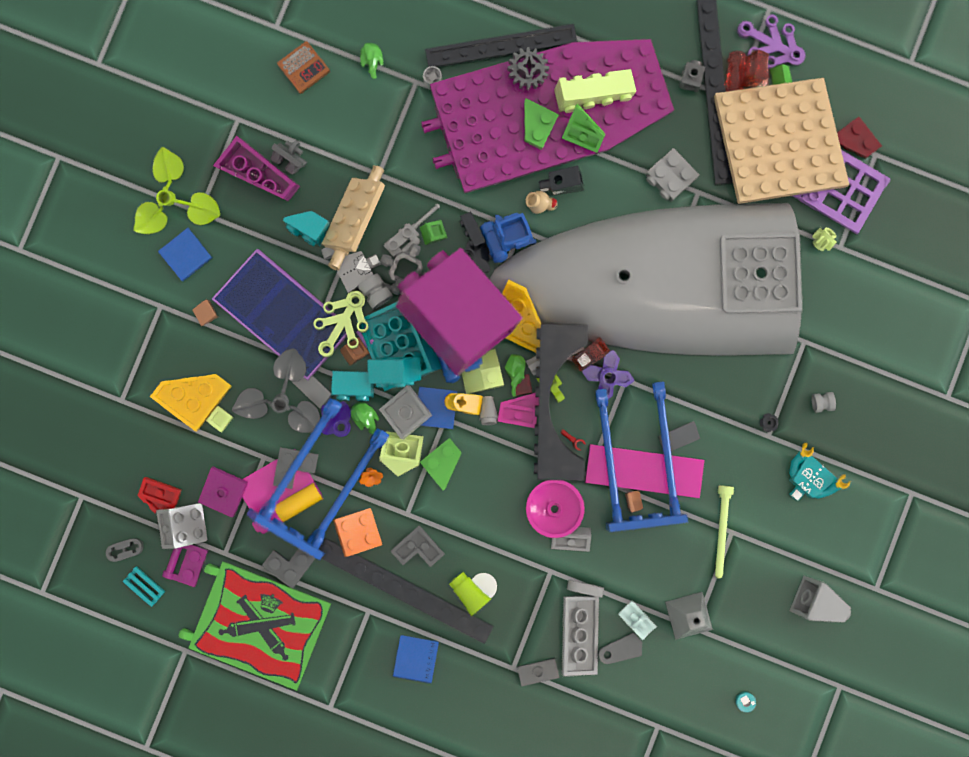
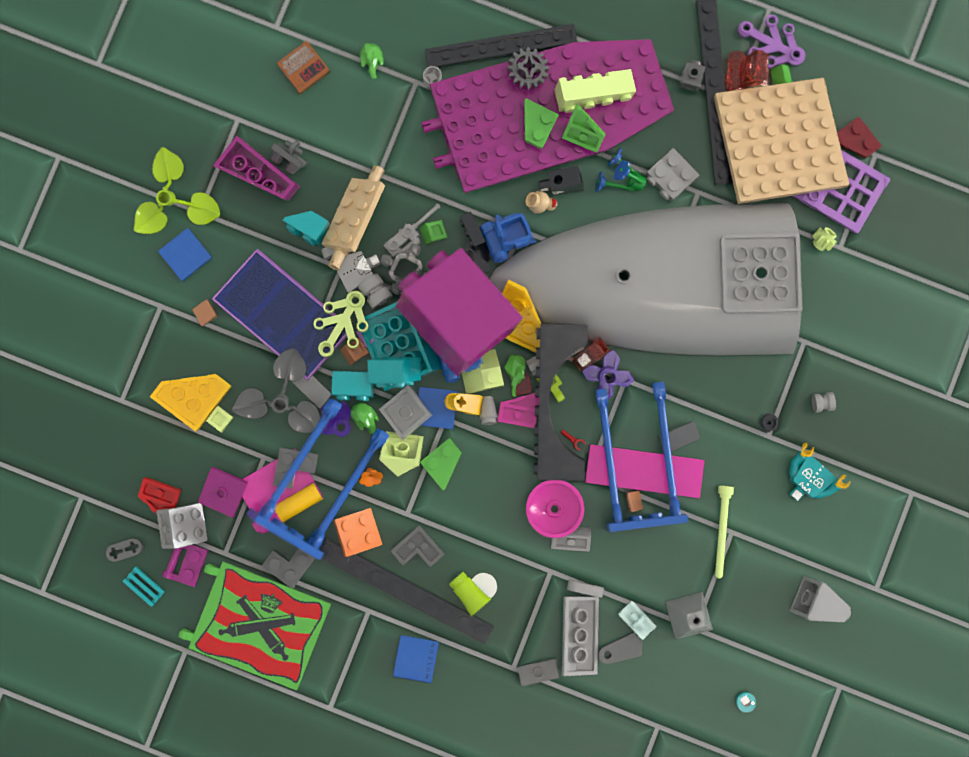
none -> plant [595,148,647,193]

